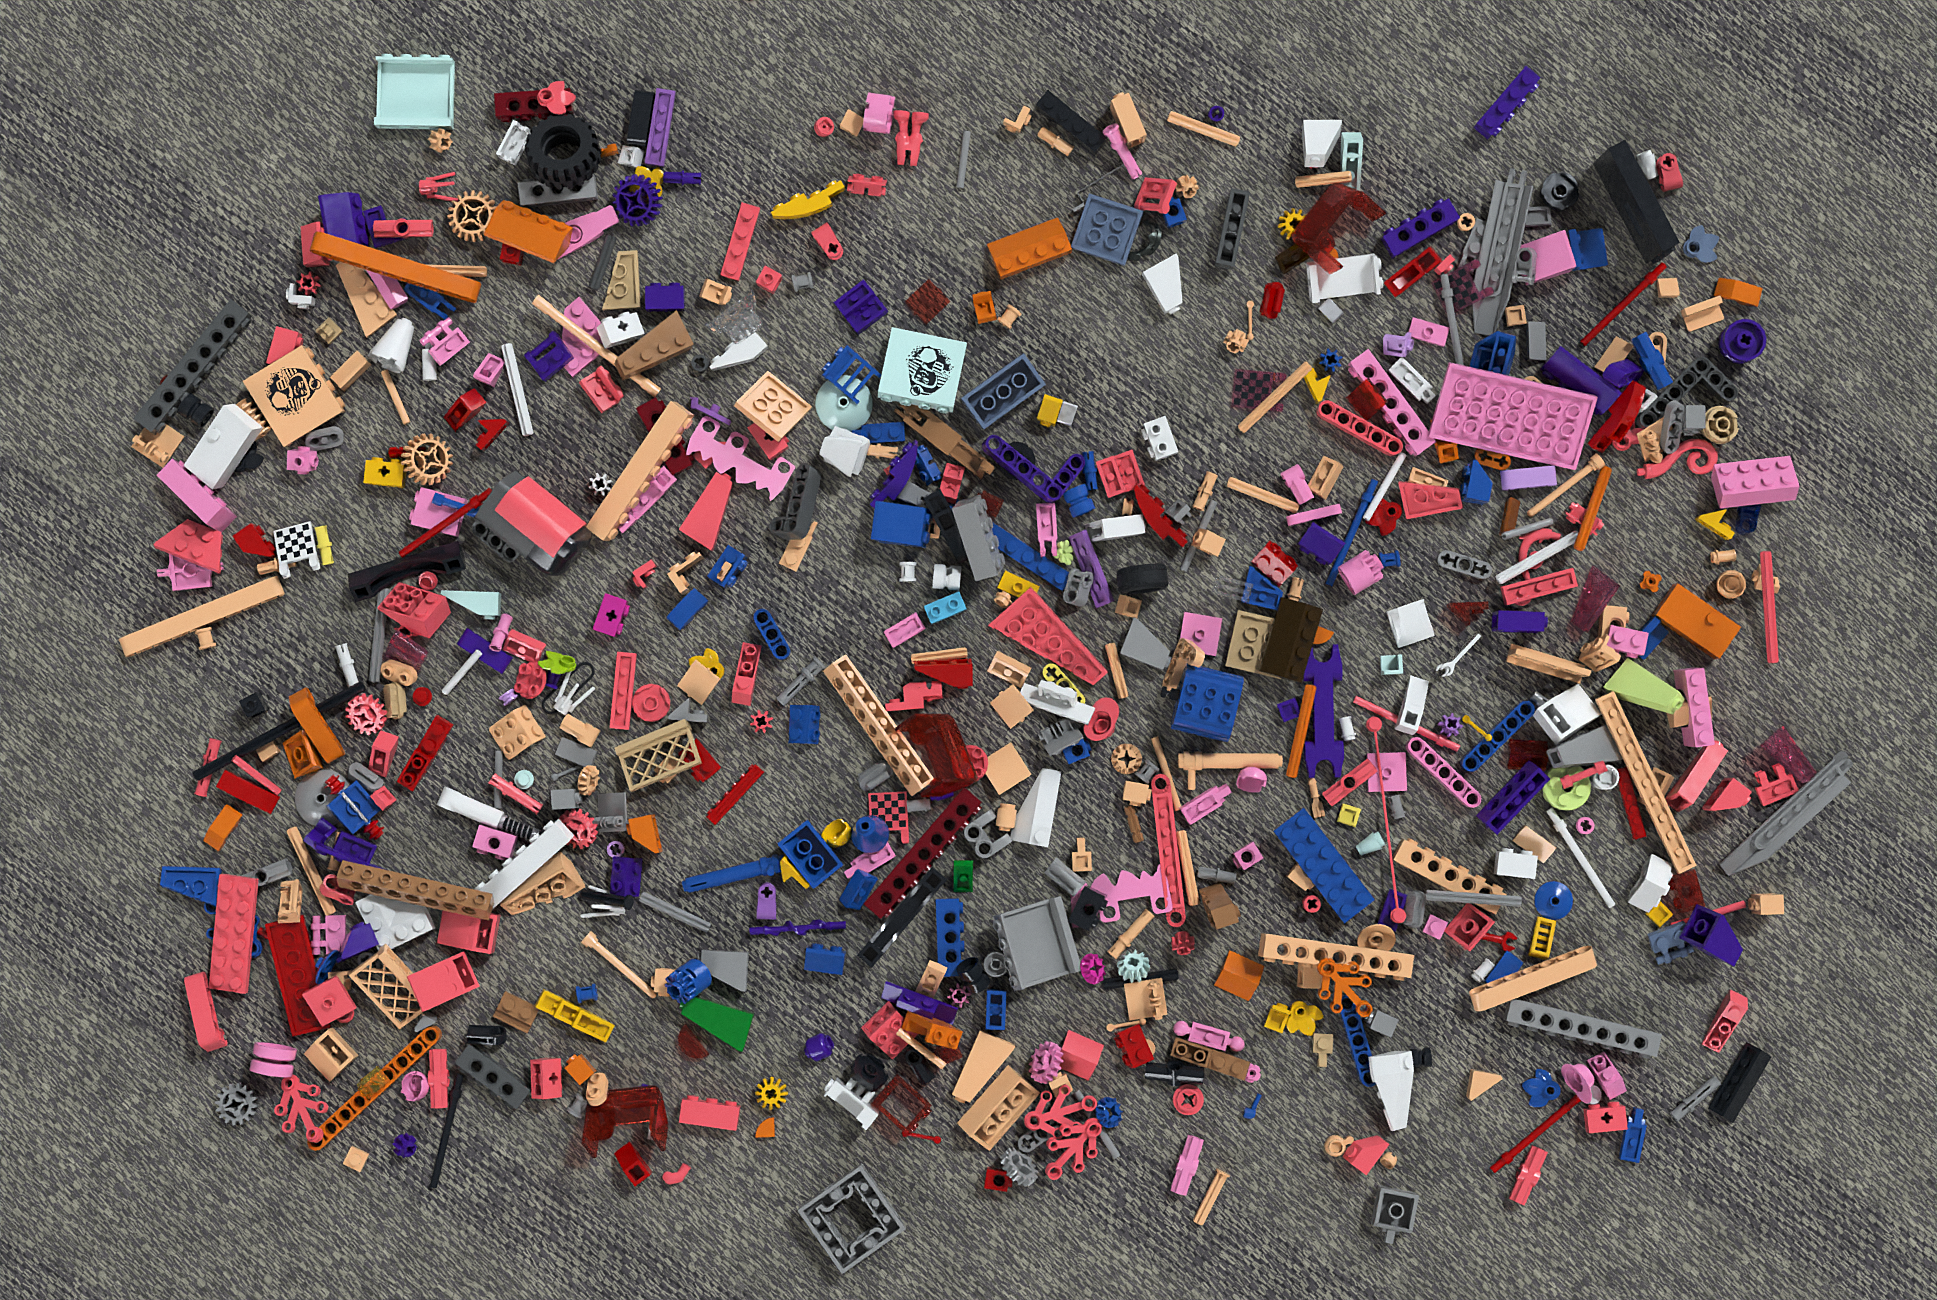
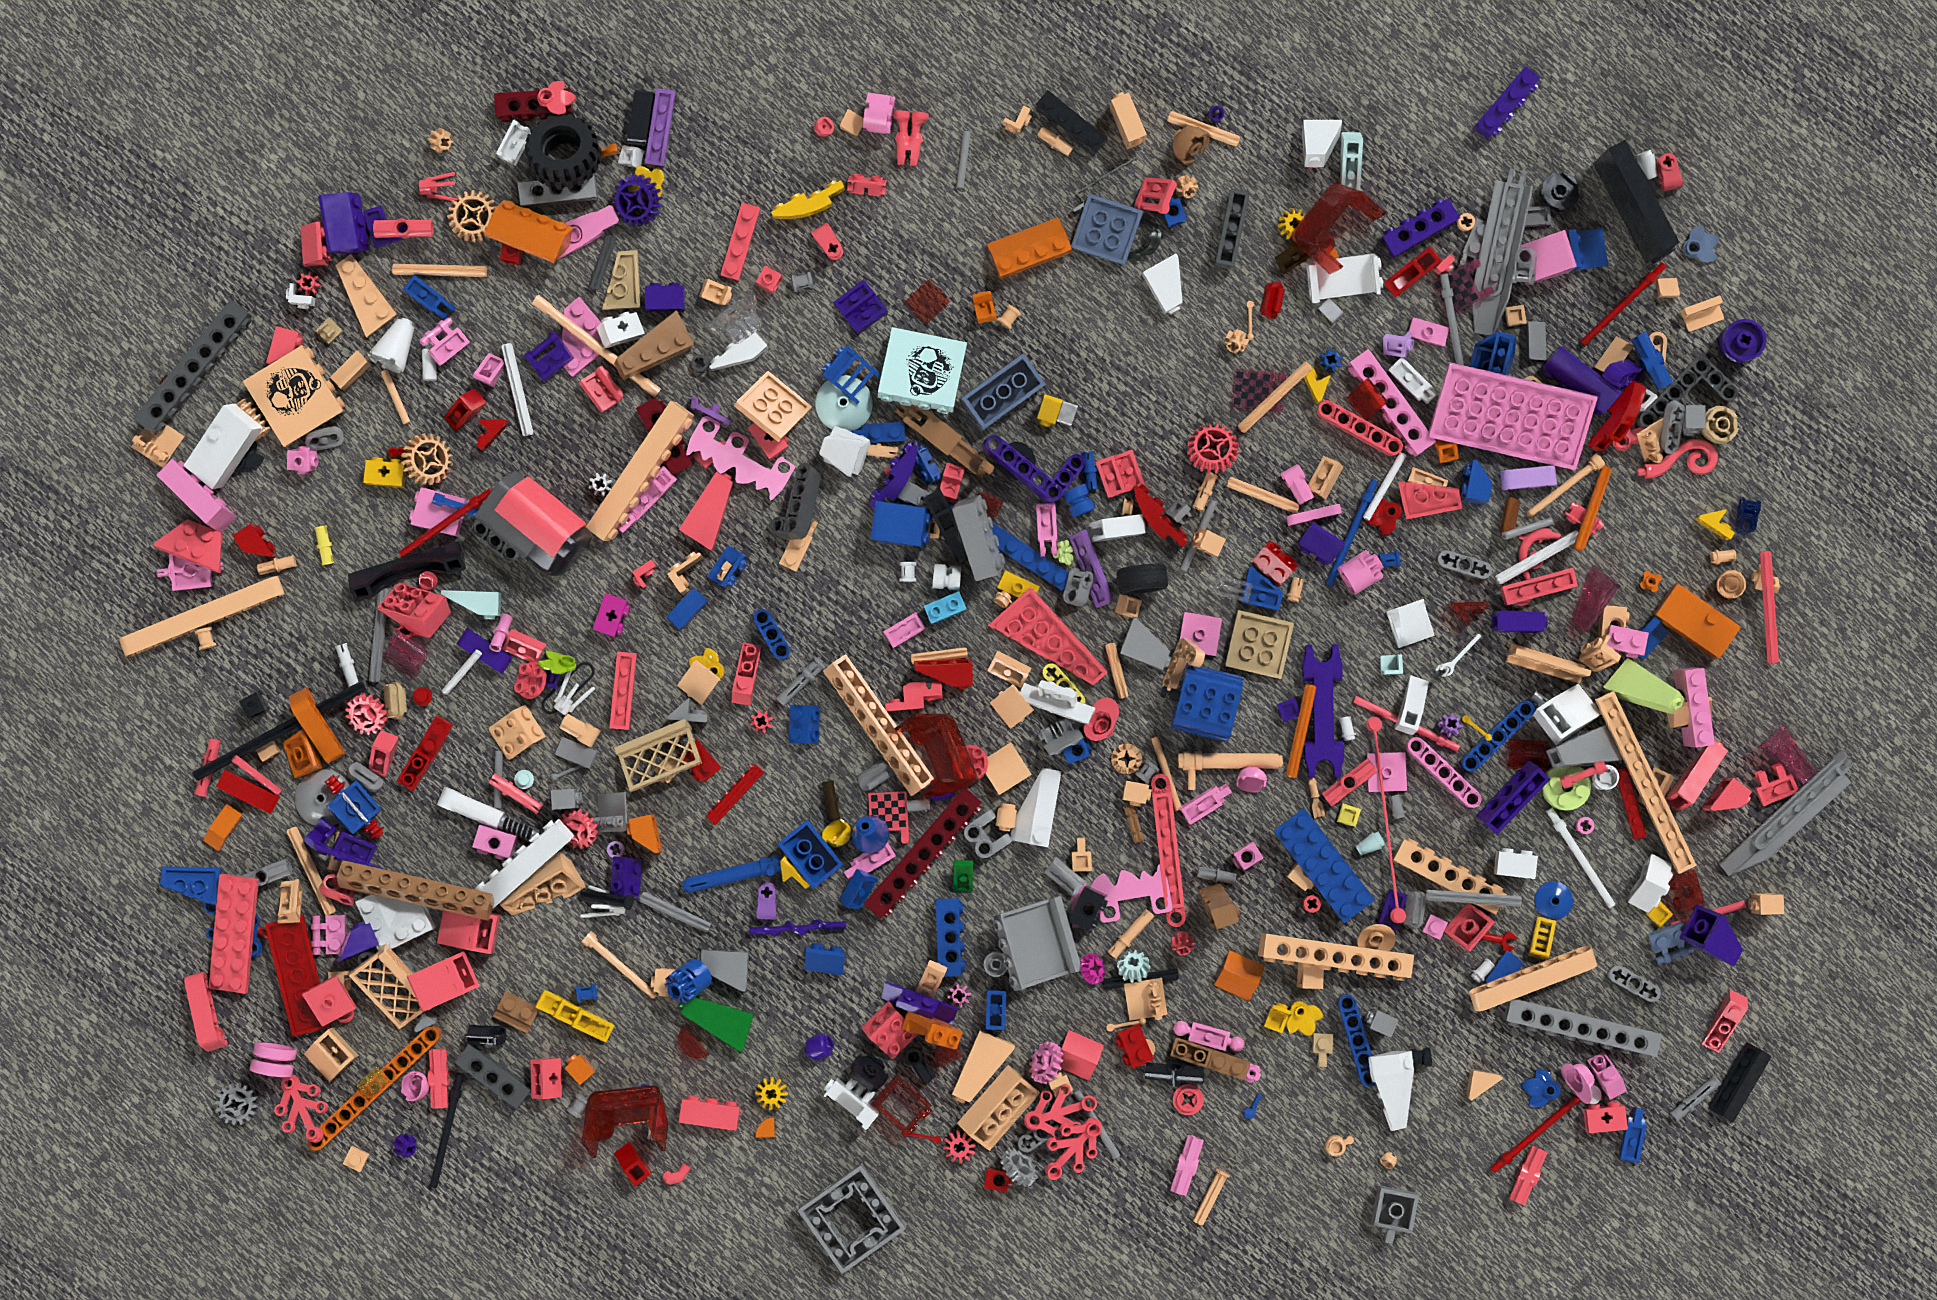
black wheel [177,393,214,429] -> none
white flag [273,521,320,579] -> none
orange beam [310,232,482,303] -> none
blue dish [315,950,339,984] -> none
bright pink piece [367,270,408,309] -> none
coral plate [370,786,397,811] -> none
light aqua panel [374,54,455,130] -> none
light nougat plate [380,660,418,686] -> none
lavender bush [499,688,518,706] -> none
light nougat gear [578,765,600,796] -> none
light nougat plate [586,1073,609,1106] -> none
coral tile [632,684,671,722] -> none
dark purple axle [663,170,701,186] -> none
black arch [857,867,947,968] -> none
light nougat bar [896,1028,947,1069] -> none
black wheel [956,957,990,994] -> none
blue gear [1095,1097,1123,1128] -> none
bright pink pin [1103,123,1142,179] -> none
white brick [1141,416,1178,461] -> none
light nougat axle [1176,830,1200,906] -> none
dark brown slope [1259,597,1323,683] -> none
light nougat axle [1295,171,1352,188] -> none
orange tile [1313,626,1334,645] -> none
orange plant [1317,958,1373,1017] -> none
coral slope [1342,1135,1389,1175] -> none
orange beam [1475,448,1511,470] -> none
light nougat slope [1512,825,1556,863] -> none
bright pink brick [1711,456,1800,508] -> none
orange slope [1714,278,1763,307] -> none
none -> dark brown pin [822,780,840,821]
none -> coral gear [943,1130,976,1163]
none -> medium nougat cylinder [1173,126,1210,165]
none -> coral gear [1187,423,1239,474]
none -> light grey beam [1608,965,1661,1002]

